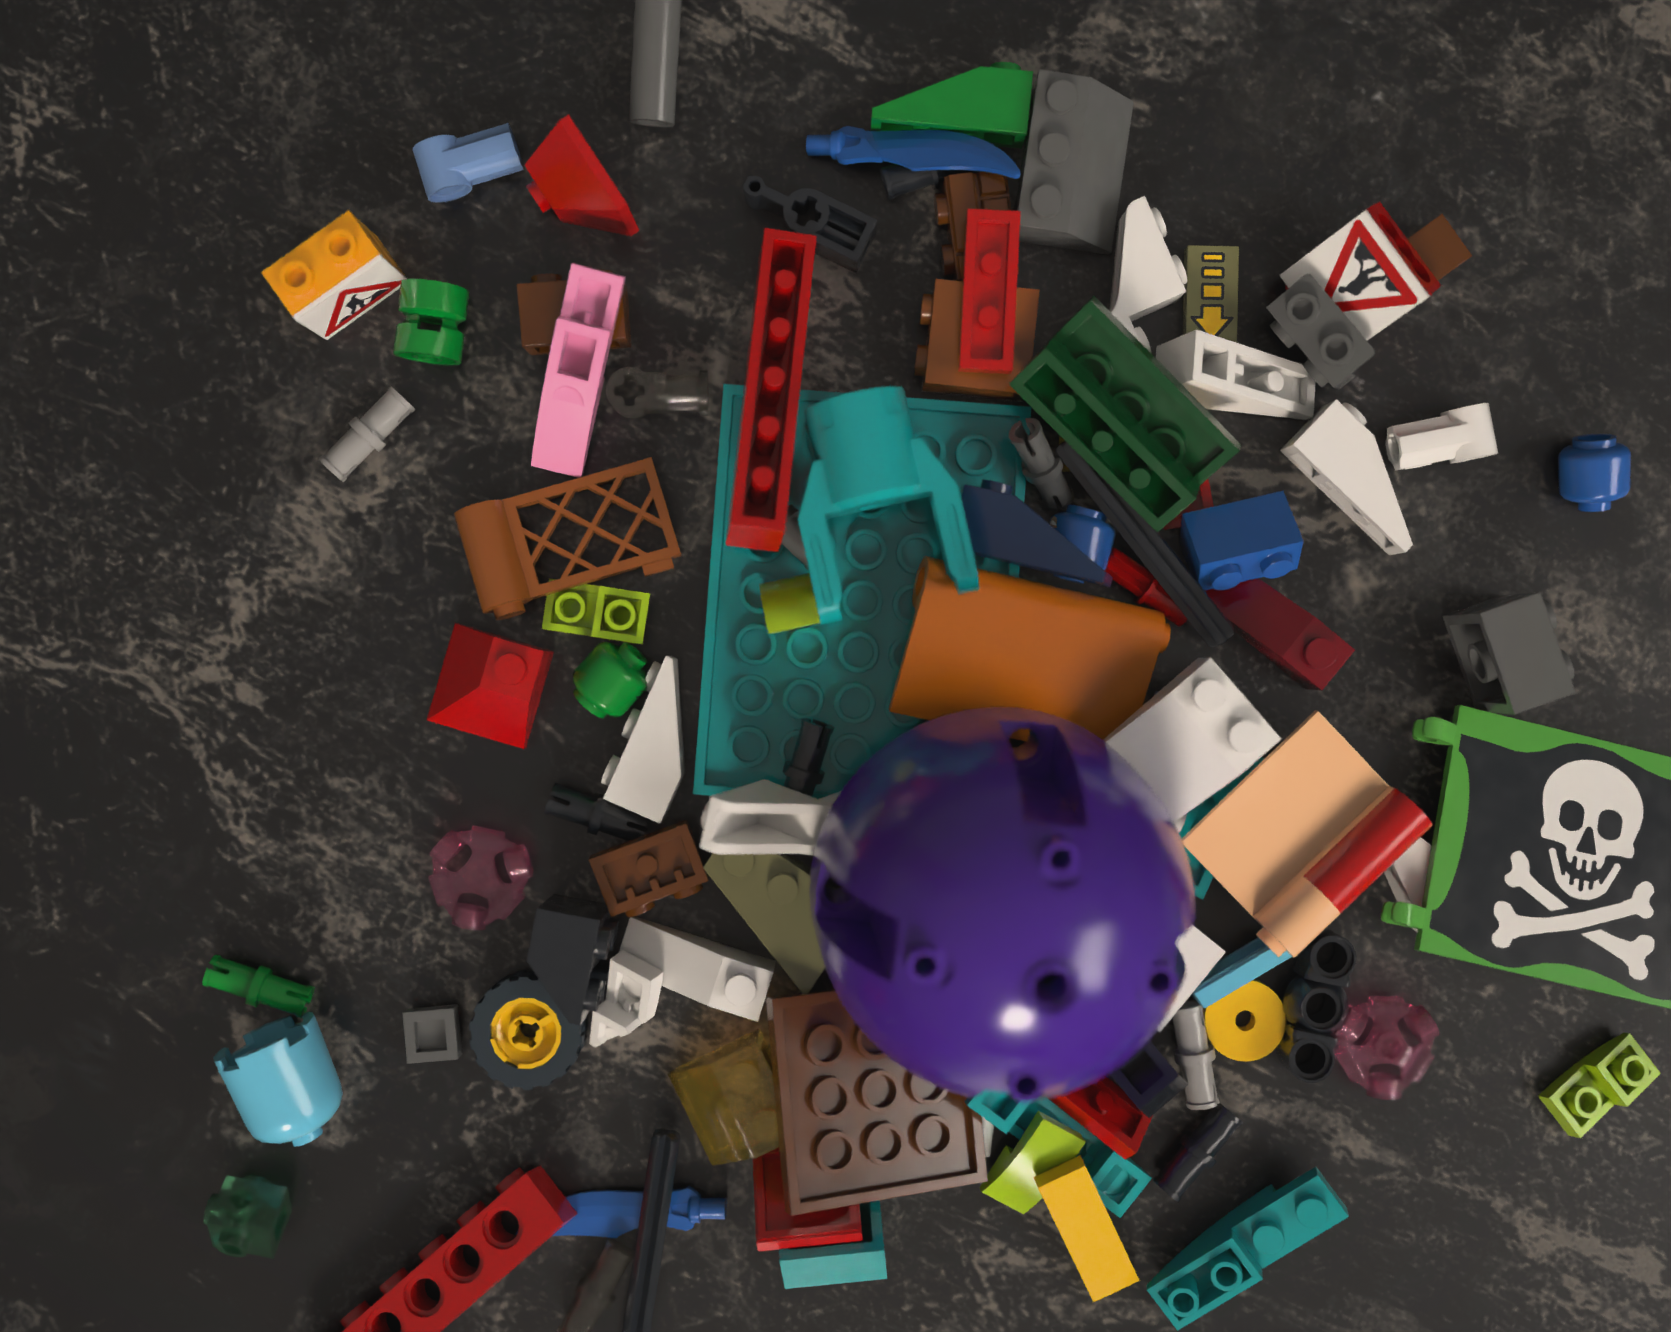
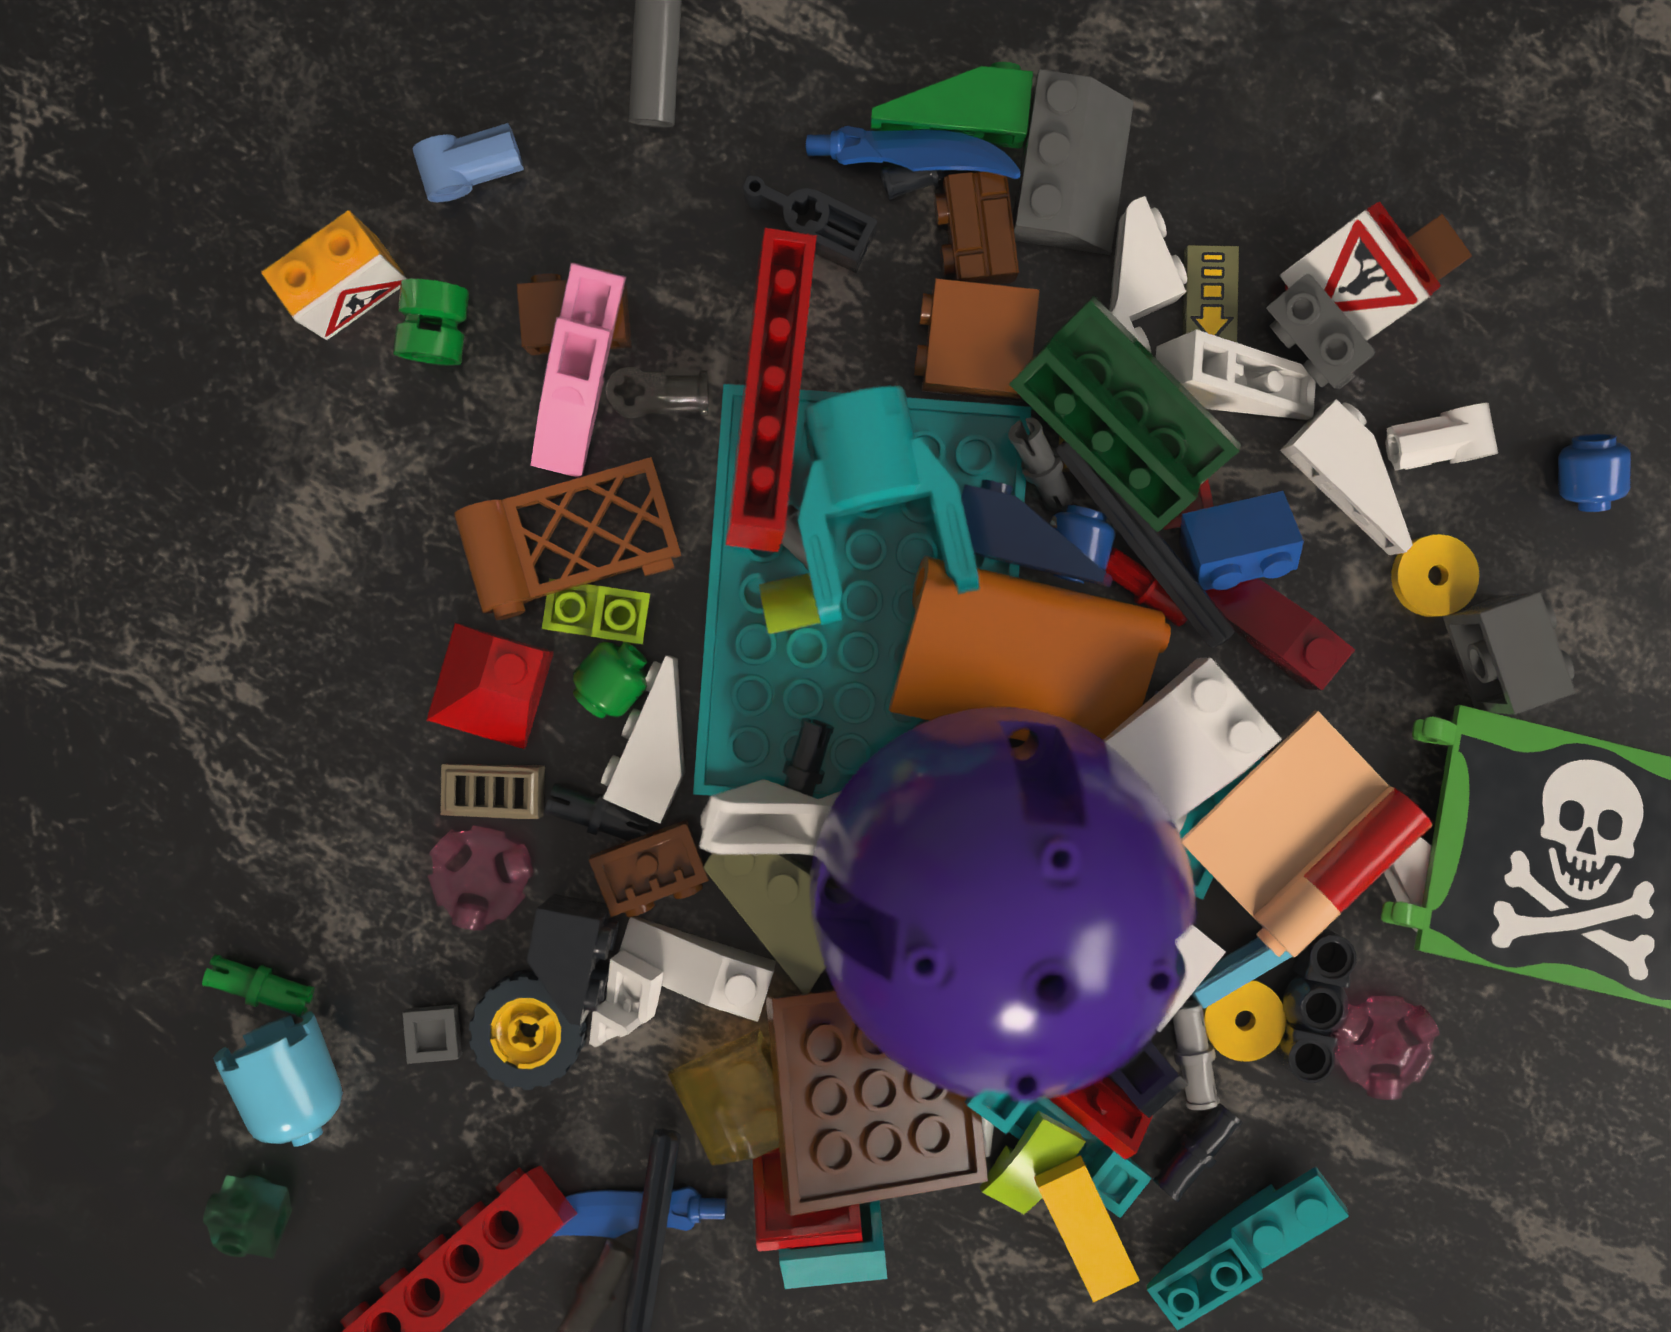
light grey pin [319,386,415,482] -> none
red slope [524,115,640,236] -> none
red plate [958,208,1021,374] -> none
lime slope [1538,1033,1661,1138] -> none
none -> dark tan slope [441,764,545,819]
none -> yellow piece [1391,534,1479,617]

